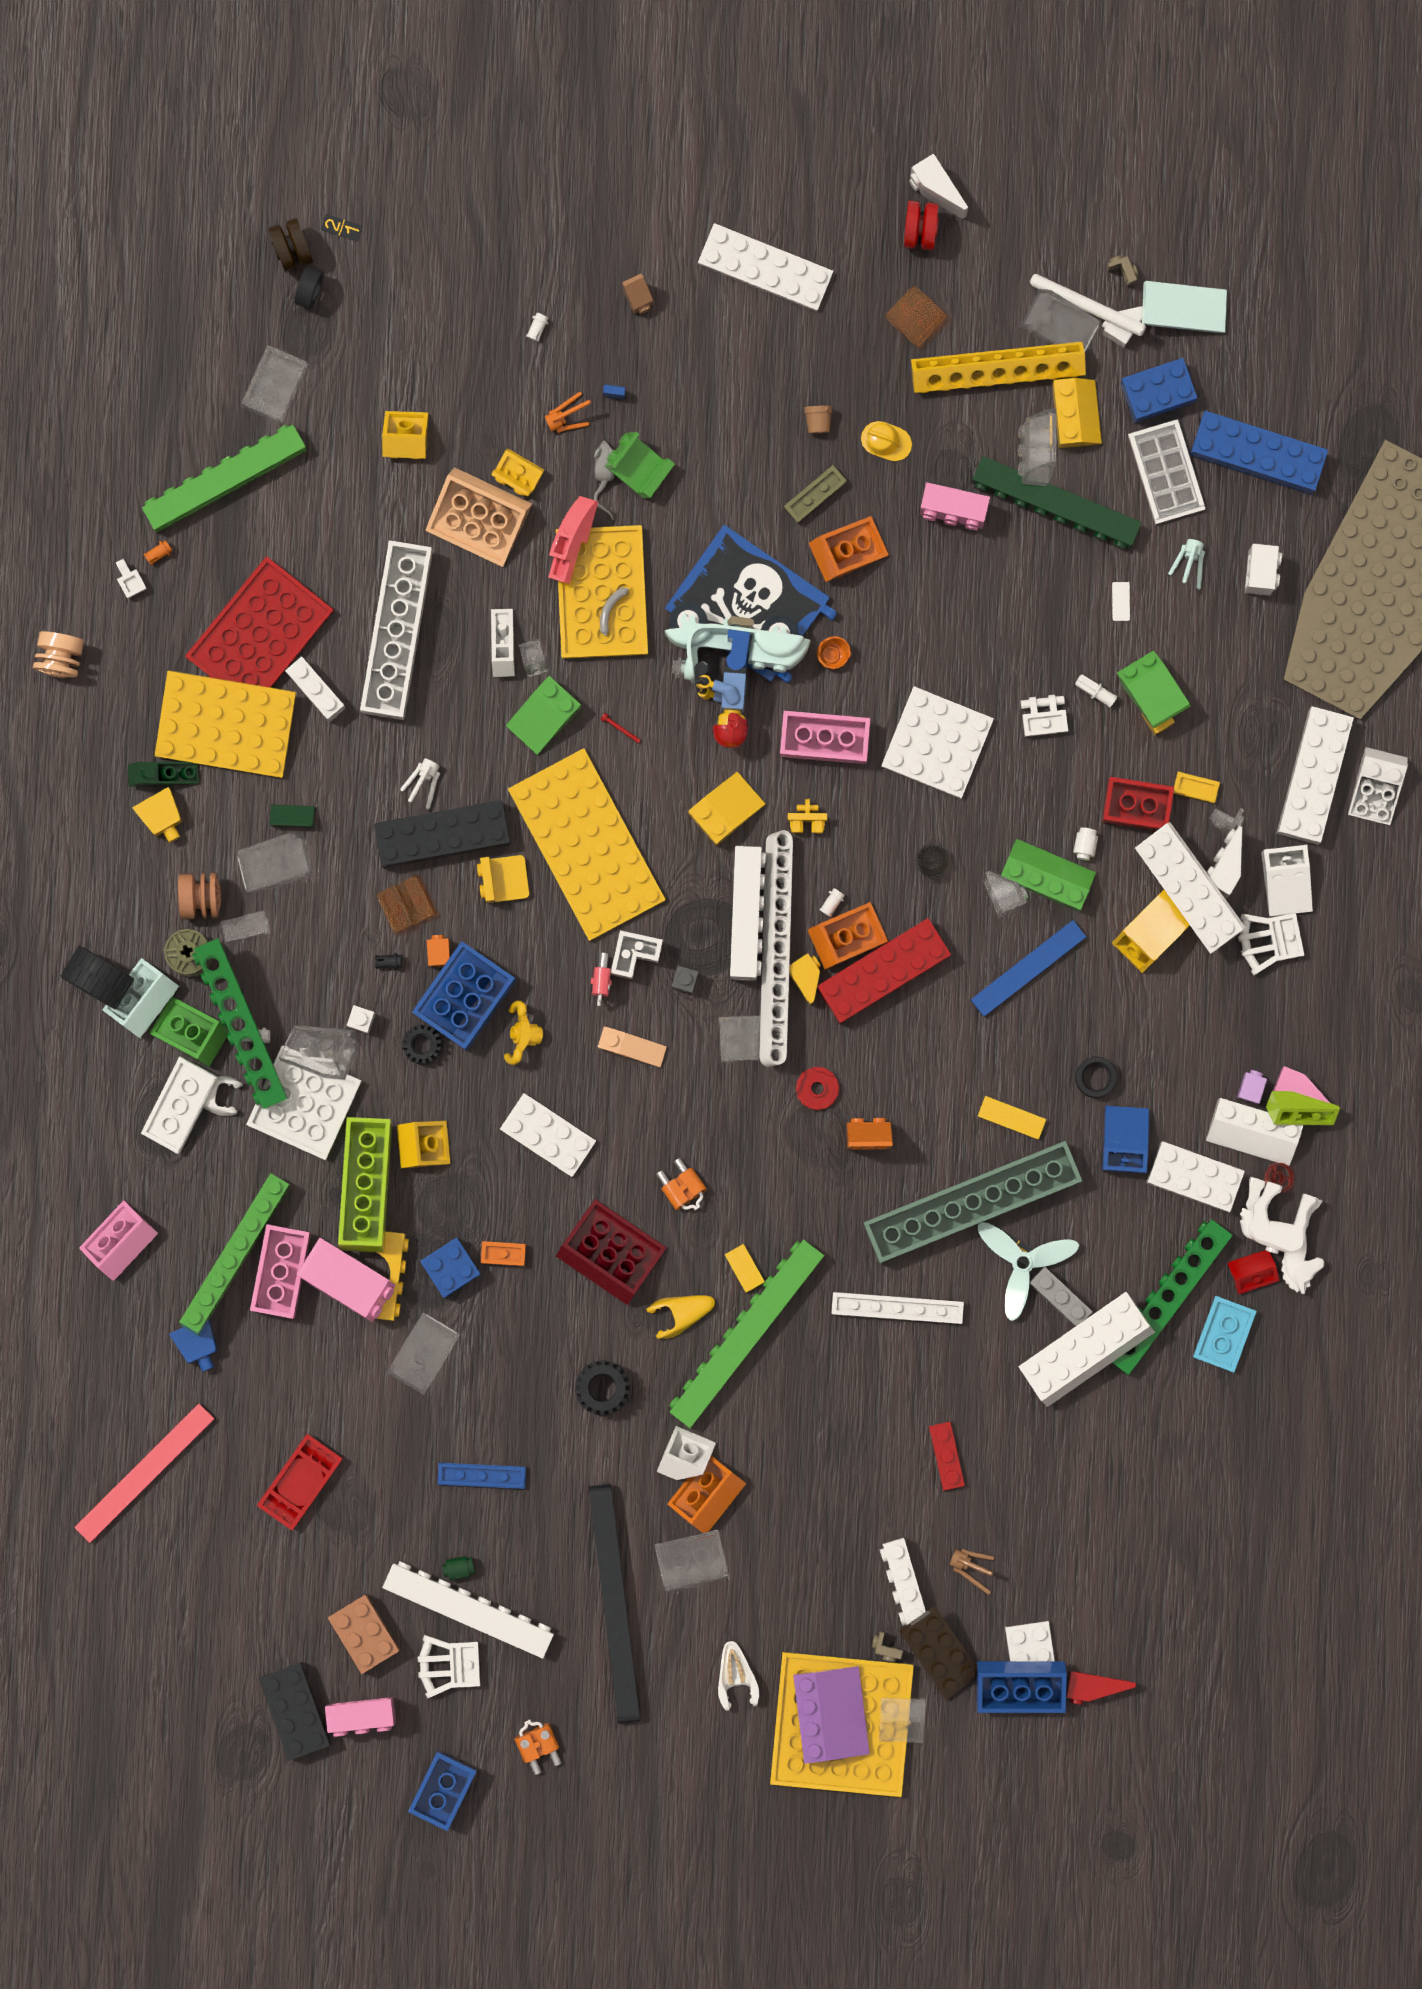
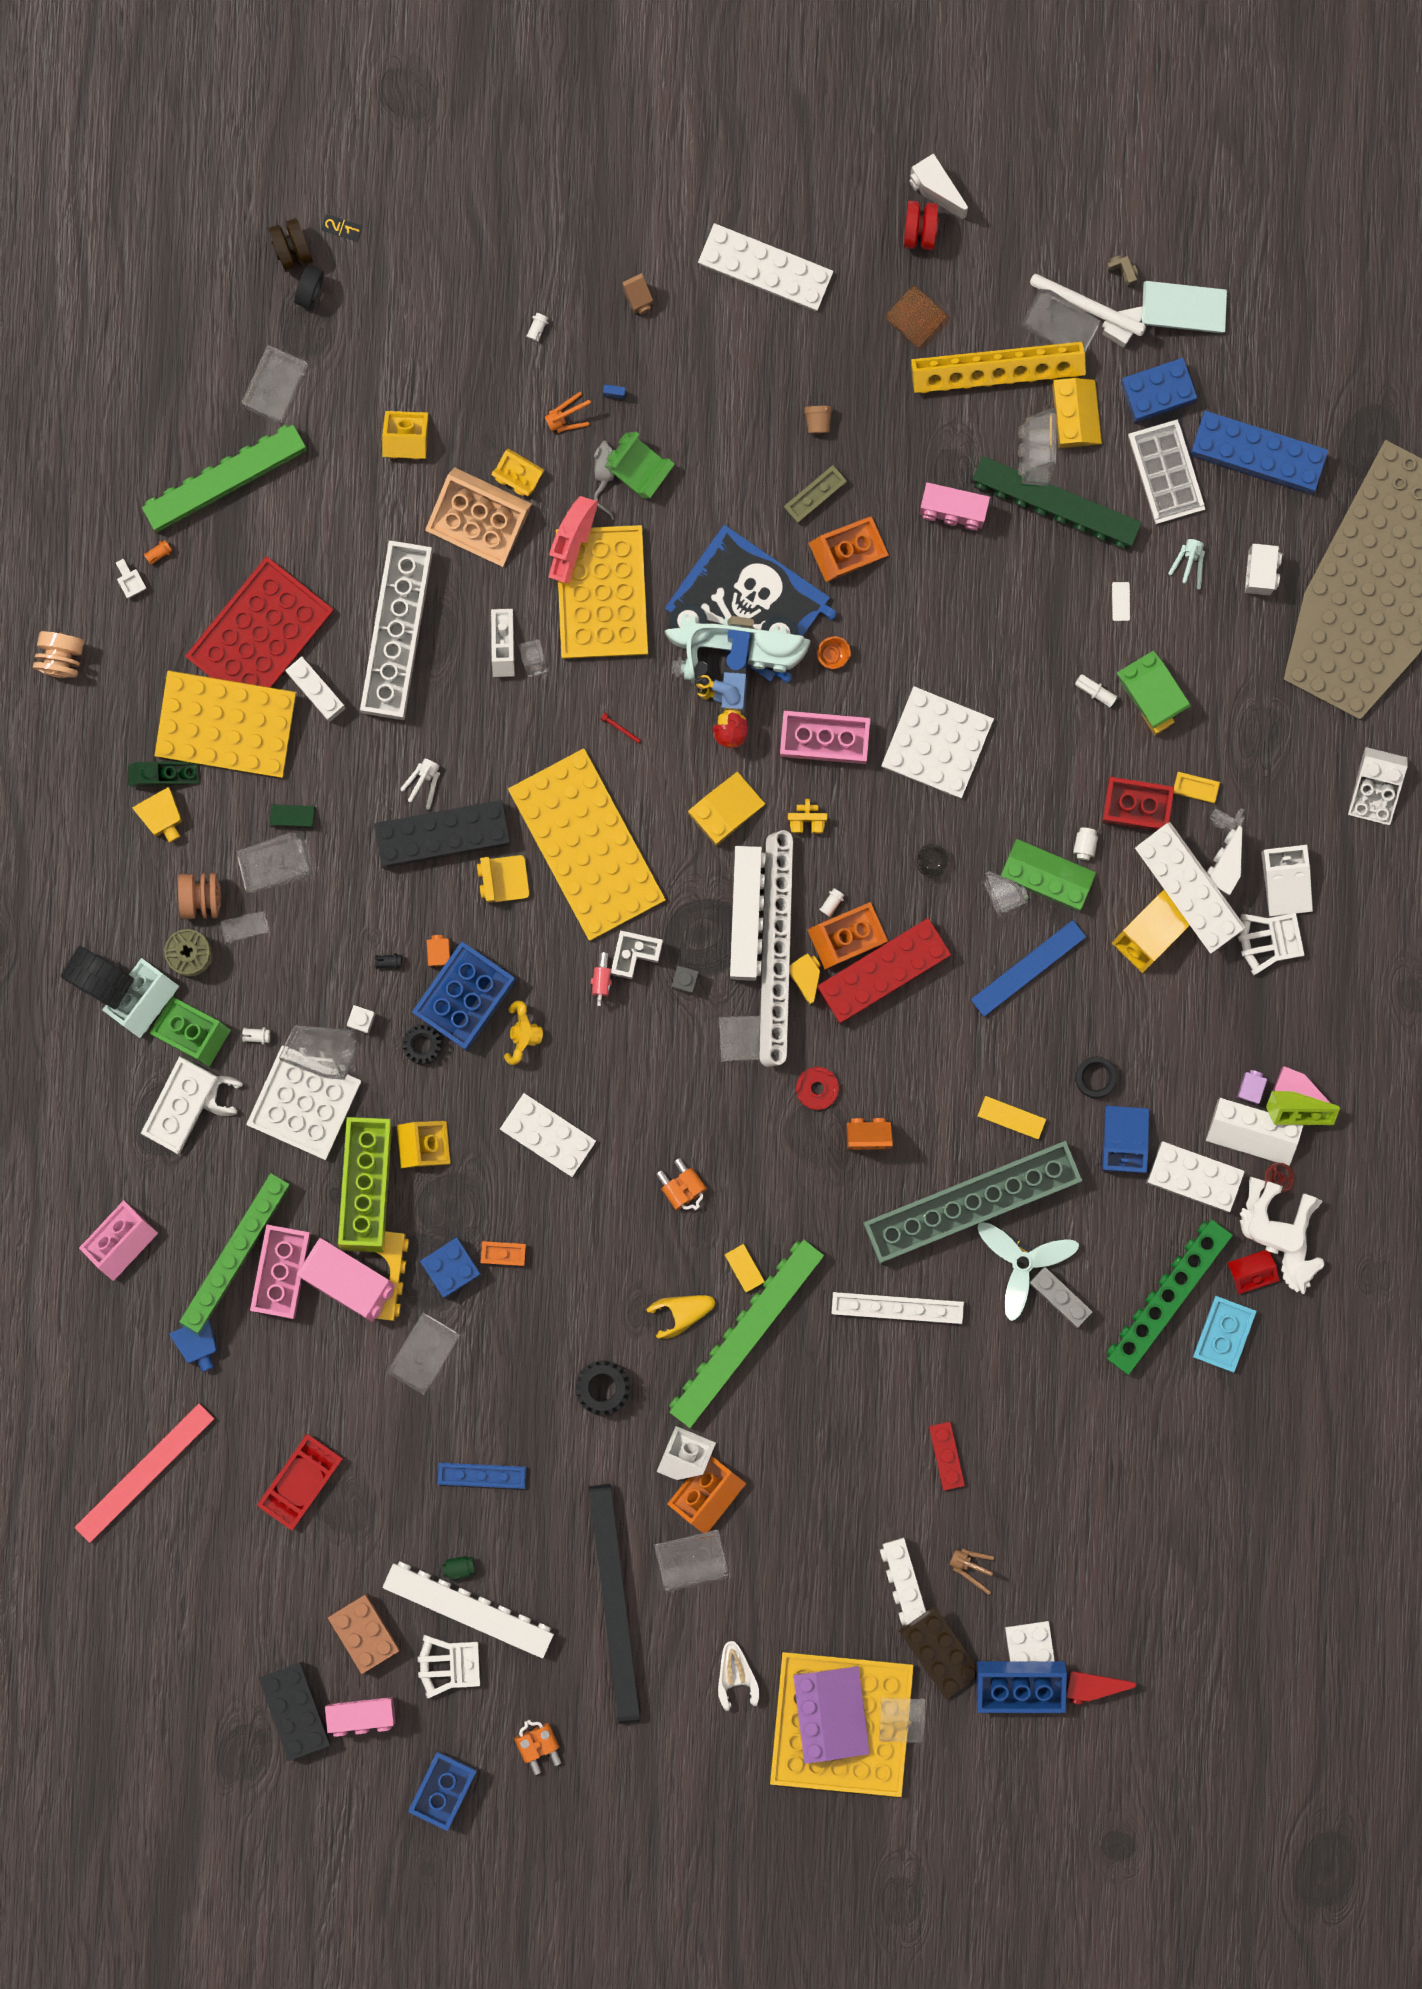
green brick [192,937,287,1109] -> none
clear orange slope [376,875,437,933] -> none
bright green slope [506,676,581,755] -> none
dark red slope [556,1199,666,1305] -> none
light nougat slope [598,1026,667,1068] -> none
light grey piece [600,587,629,636] -> none
yellow piece [861,421,912,461] -> none
dark tan bracket [872,1631,903,1662] -> none
white brick [1018,1292,1155,1407] -> none
white plate [1021,695,1068,737] -> none
white brick [1276,706,1354,845] -> none

